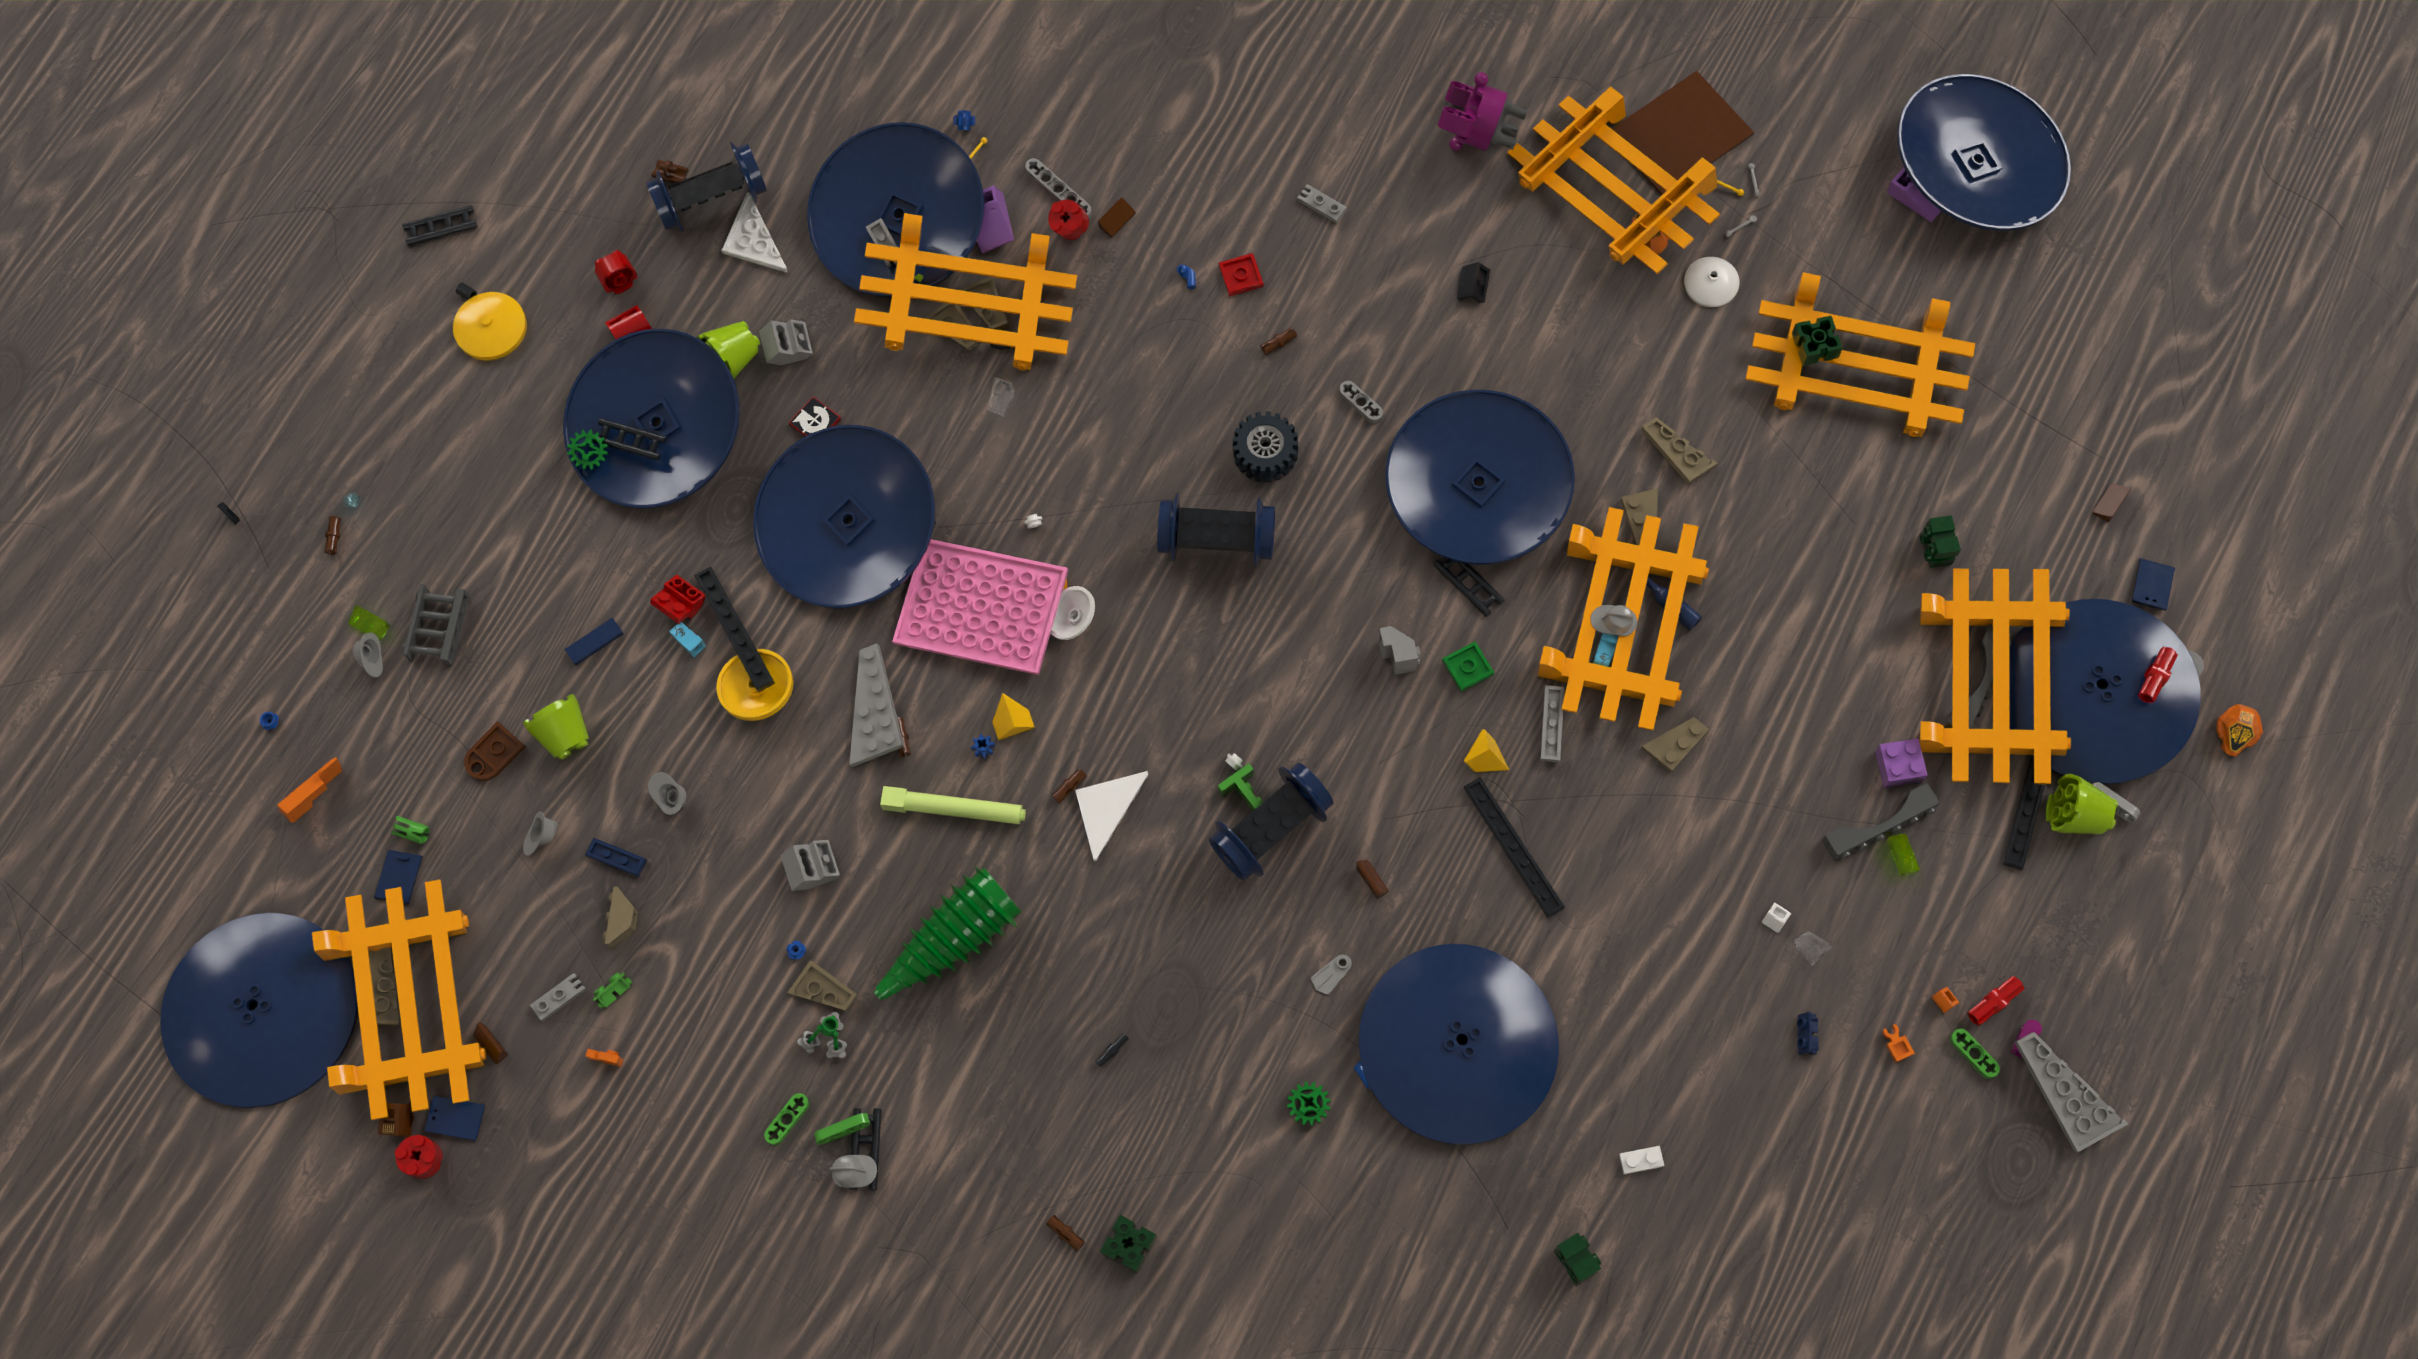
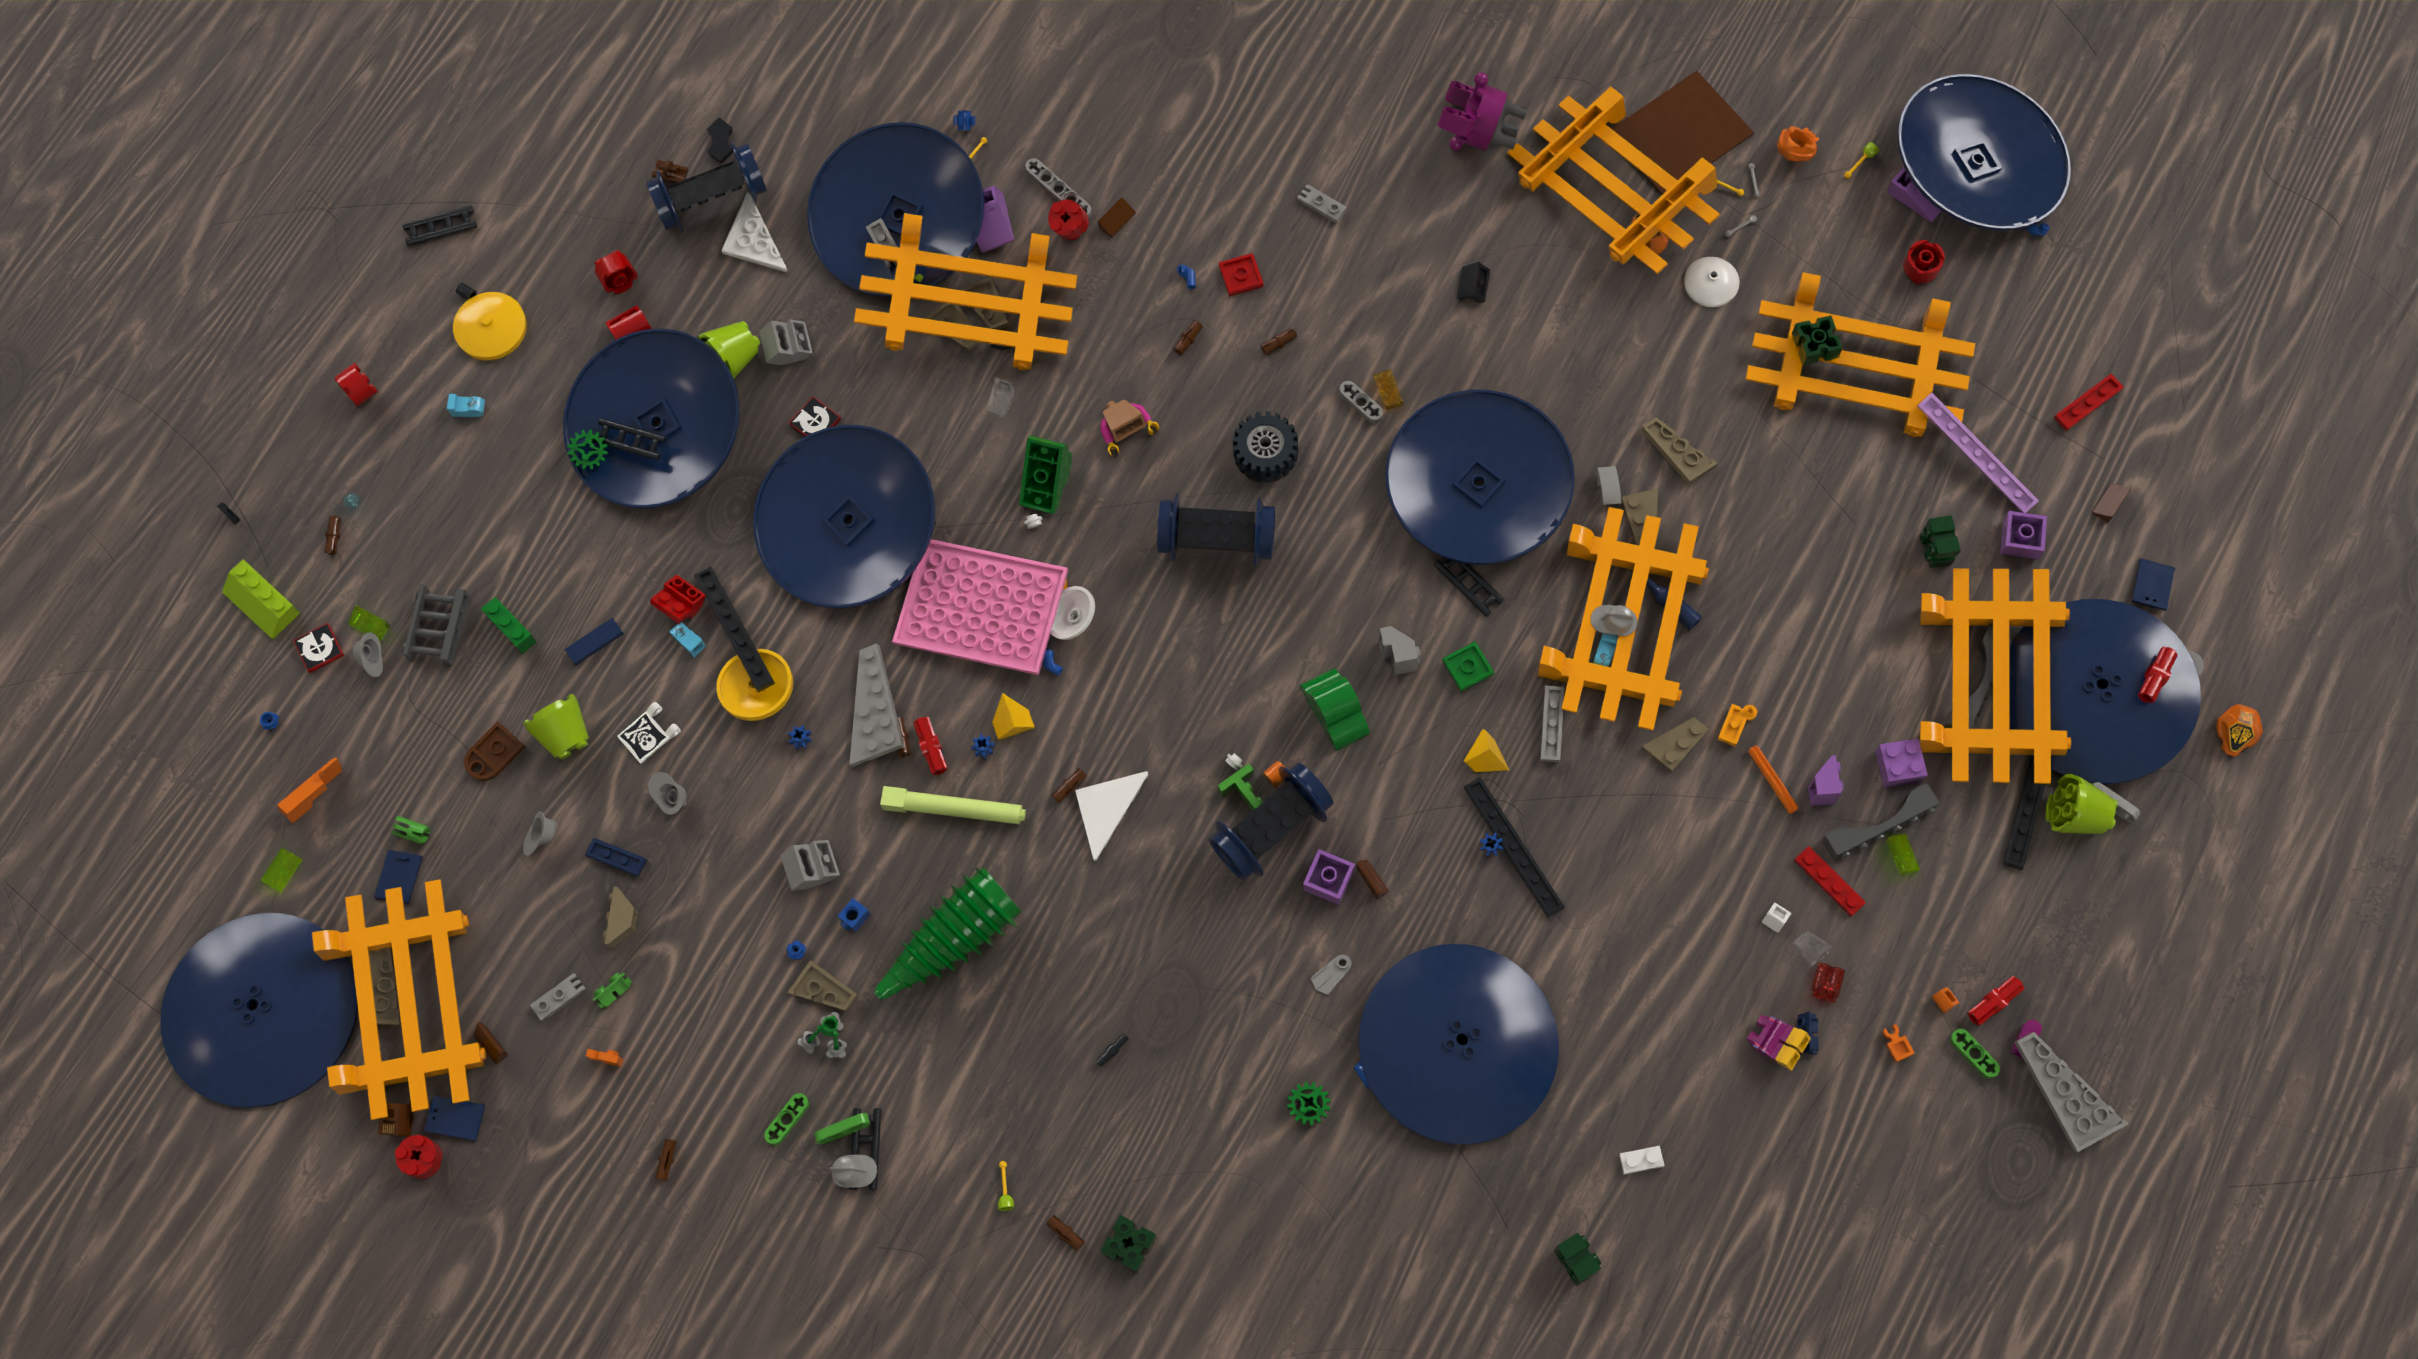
none -> lime slope [222,559,300,640]
none -> clear neon green slope [261,848,303,893]
none -> tile [293,623,344,673]
none -> red brick [334,362,378,407]
none -> medium azure leg [447,394,485,417]
none -> green arch [481,597,537,654]
none -> flag [617,702,681,764]
none -> reddish brown pin [654,1138,677,1181]
none -> black tile [707,118,733,164]
none -> blue gear [788,725,812,750]
none -> blue brick [838,898,871,932]
none -> red piece [913,717,948,776]
none -> hinge [998,1161,1014,1211]
none -> green brick [1019,435,1072,514]
none -> blue arm [1043,649,1063,676]
none -> medium nougat torso [1100,400,1159,457]
none -> reddish brown pin [1173,320,1203,356]
none -> orange brick [1262,761,1285,789]
none -> green brick [1299,668,1370,751]
none -> medium lavender brick [1303,849,1355,905]
none -> clear yellow slope [1373,369,1403,410]
none -> blue gear [1480,833,1504,857]
none -> light grey slope [1596,466,1622,505]
none -> light orange hinge [1717,704,1758,747]
none -> hips [1747,1015,1811,1071]
none -> orange axle [1748,745,1799,814]
none -> orange helmet [1777,126,1819,162]
none -> red plate [1794,846,1866,917]
none -> medium lavender slope [1808,755,1844,806]
none -> clear red piece [1812,963,1845,1003]
none -> hinge [1844,142,1879,179]
none -> red brick [1903,240,1945,284]
none -> lavender plate [1917,393,2039,513]
none -> medium lavender brick [2000,511,2047,560]
none -> blue arm [2025,223,2050,236]
none -> red plate [2054,374,2124,432]

